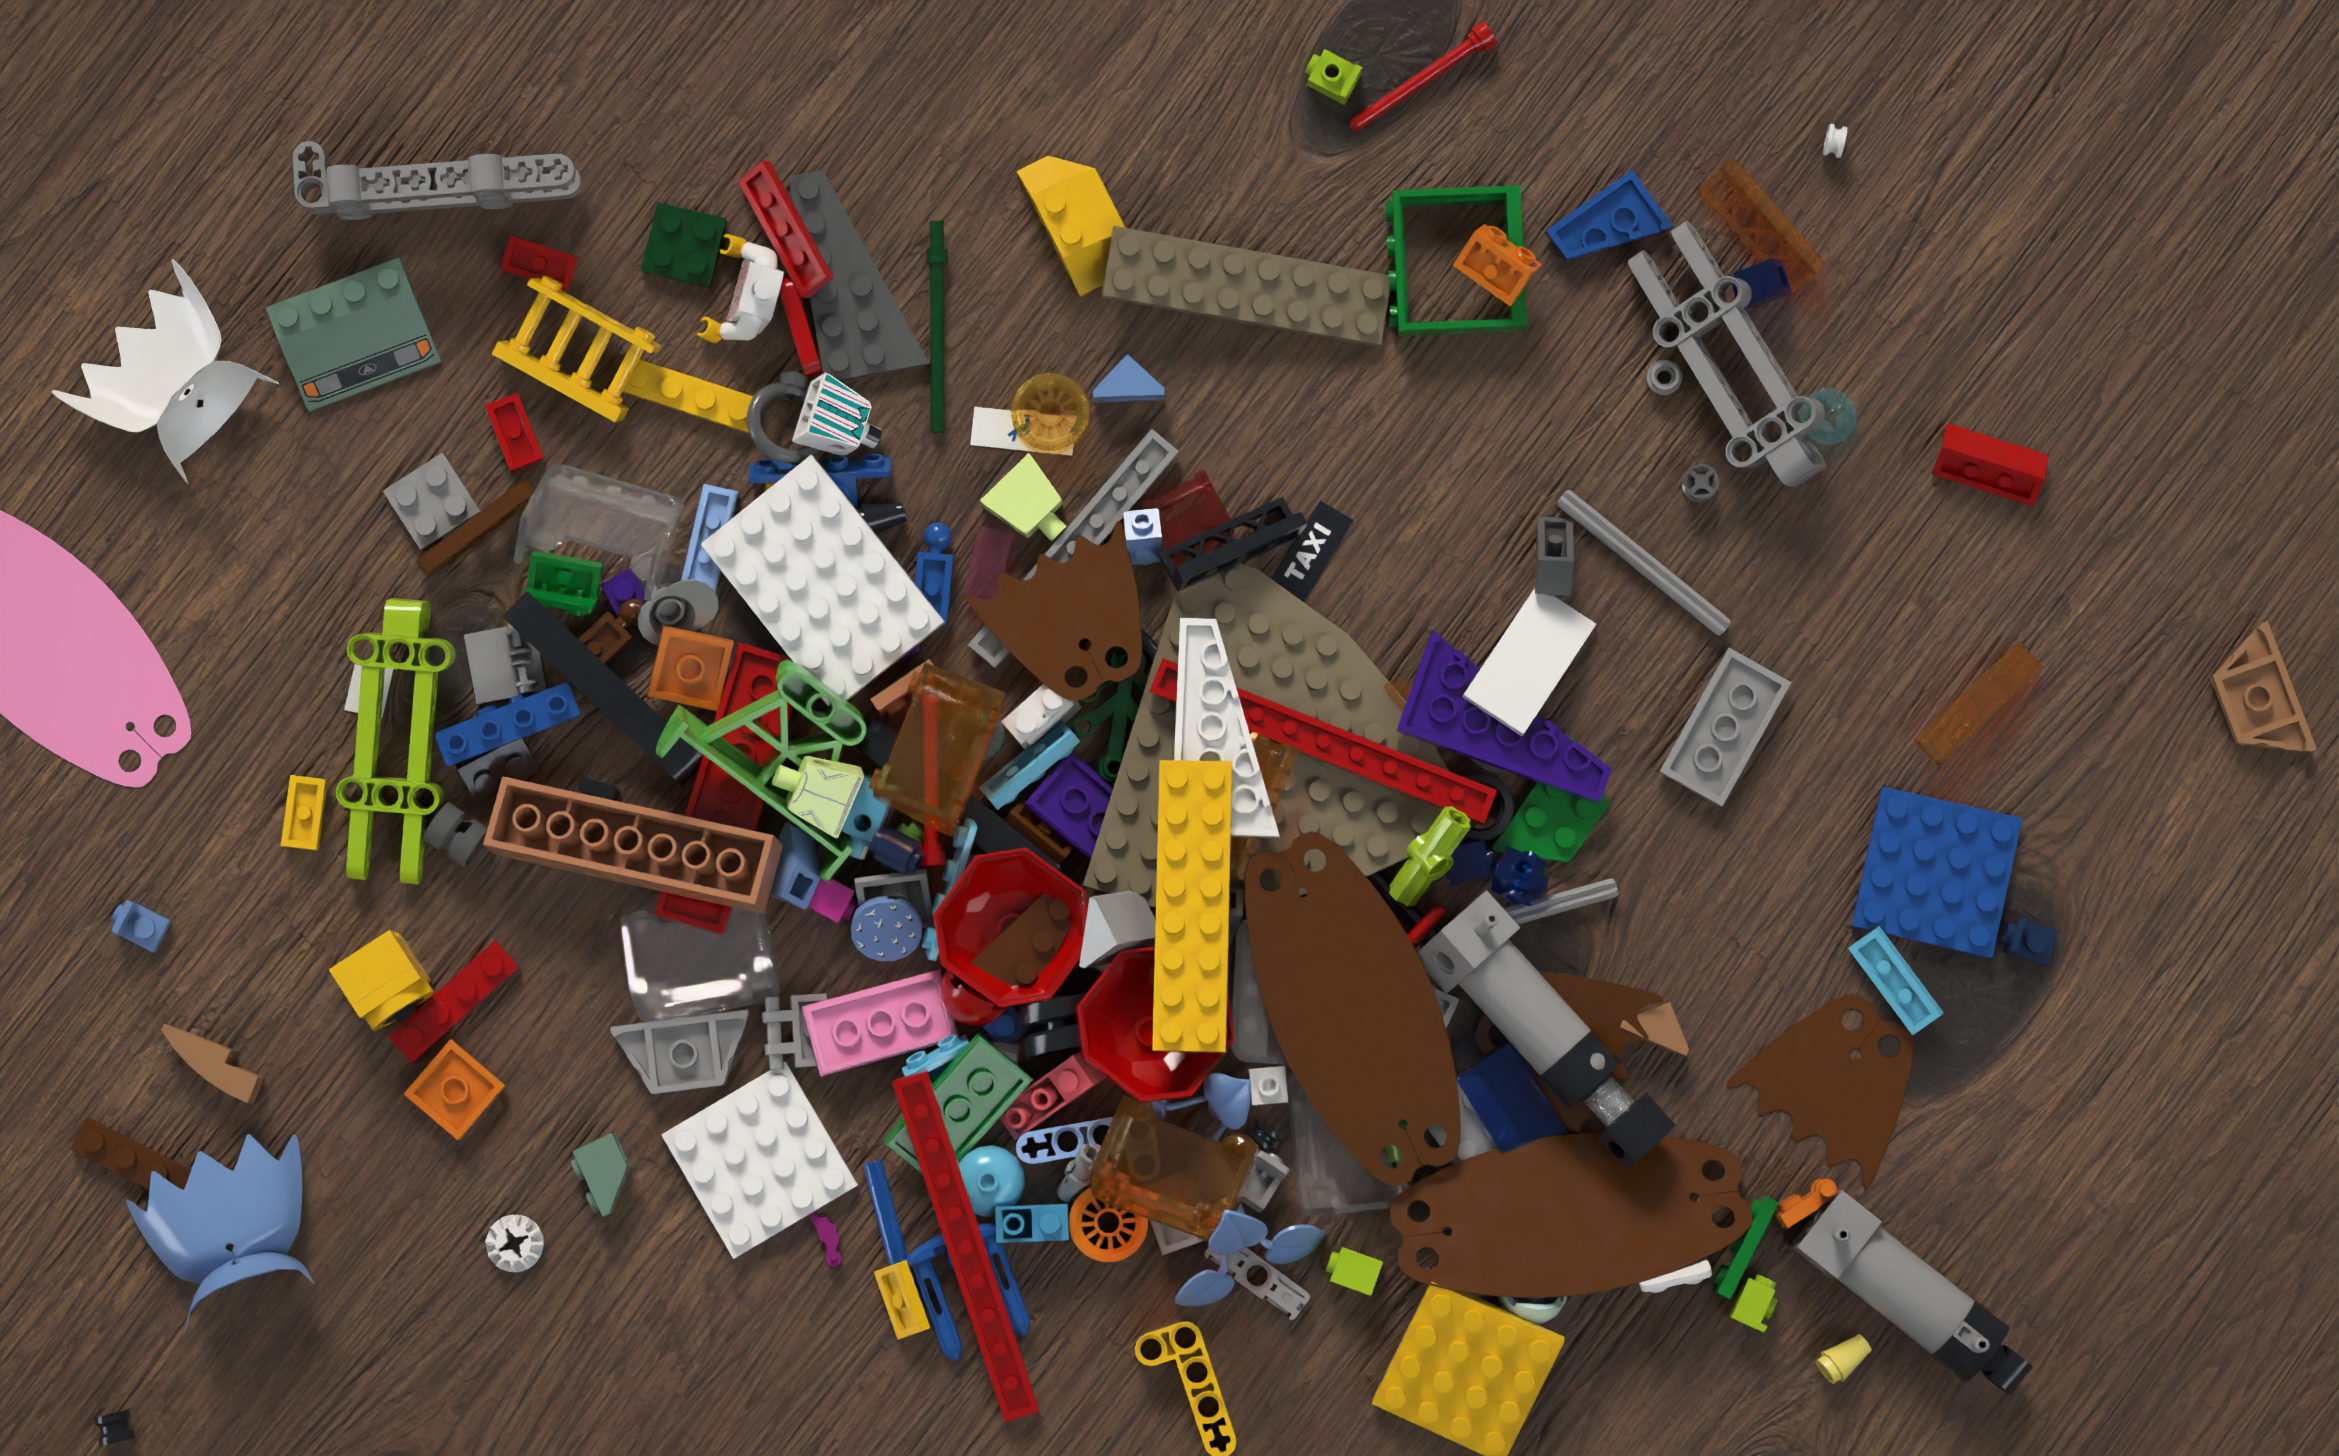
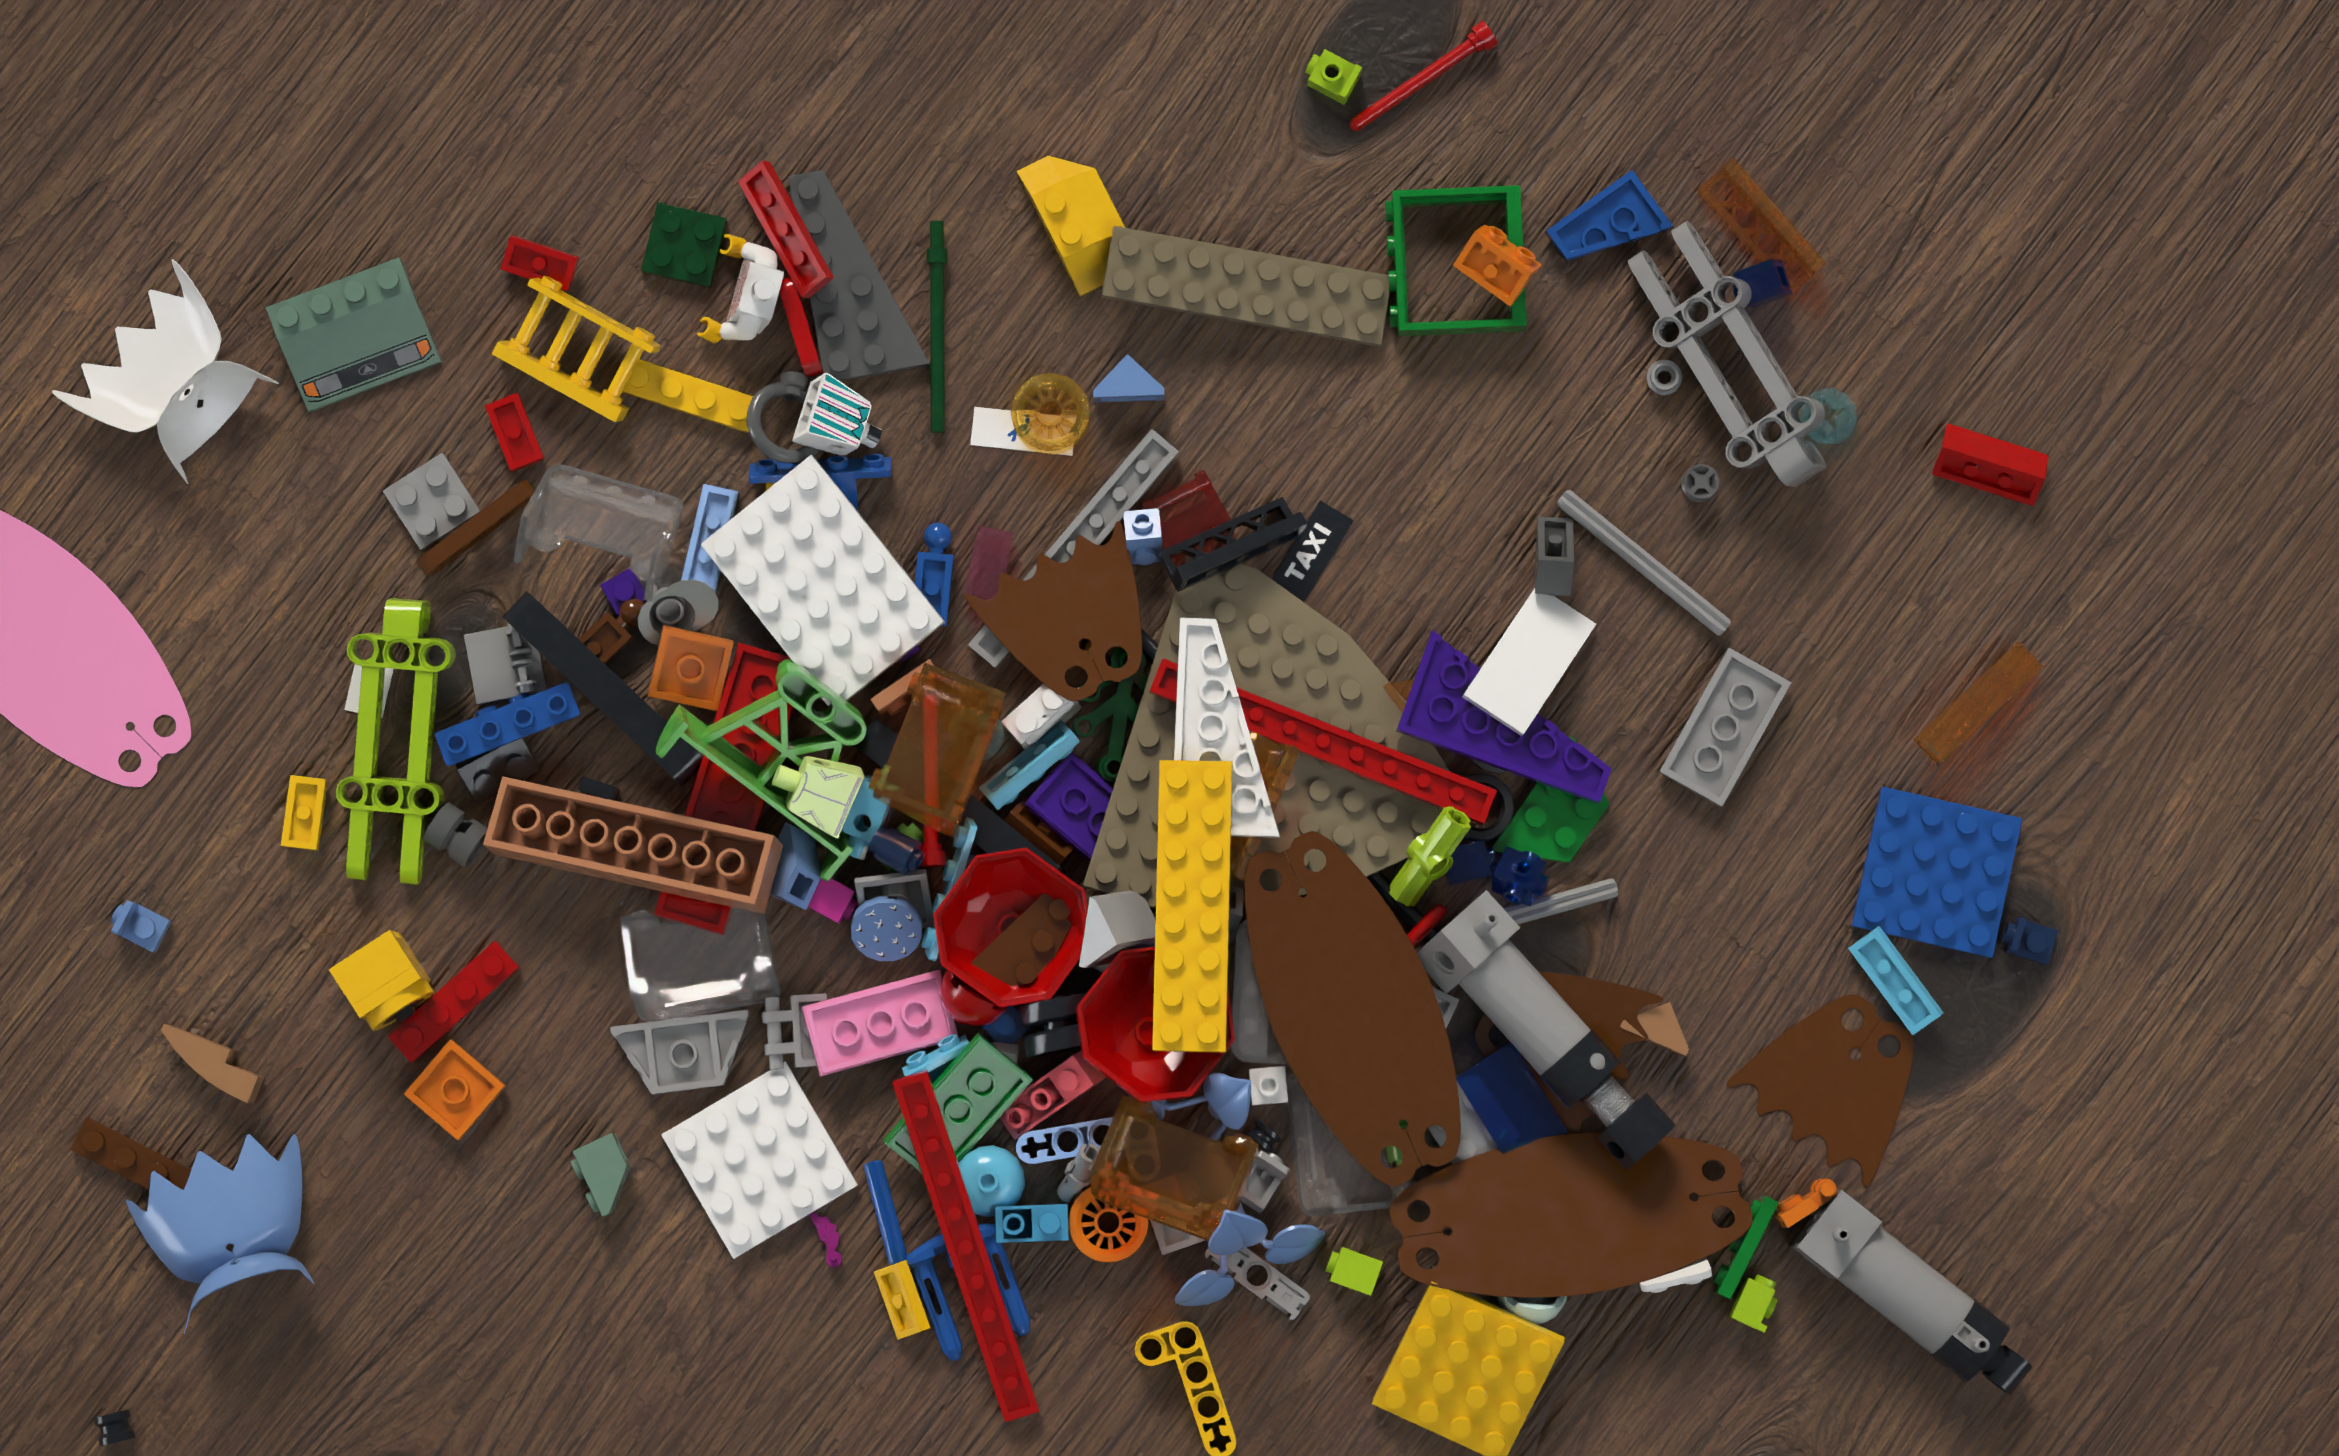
light grey beam [293,141,582,220] -> none
white gear [485,1215,544,1272] -> none
green bracket [523,550,603,616] -> none
black cone [856,502,907,535] -> none
yellowish green torso [980,453,1067,542] -> none
light yellow cone [1816,1334,1872,1384] -> none
white bush [1823,124,1848,158] -> none
medium nougat wing [2210,621,2317,753] -> none

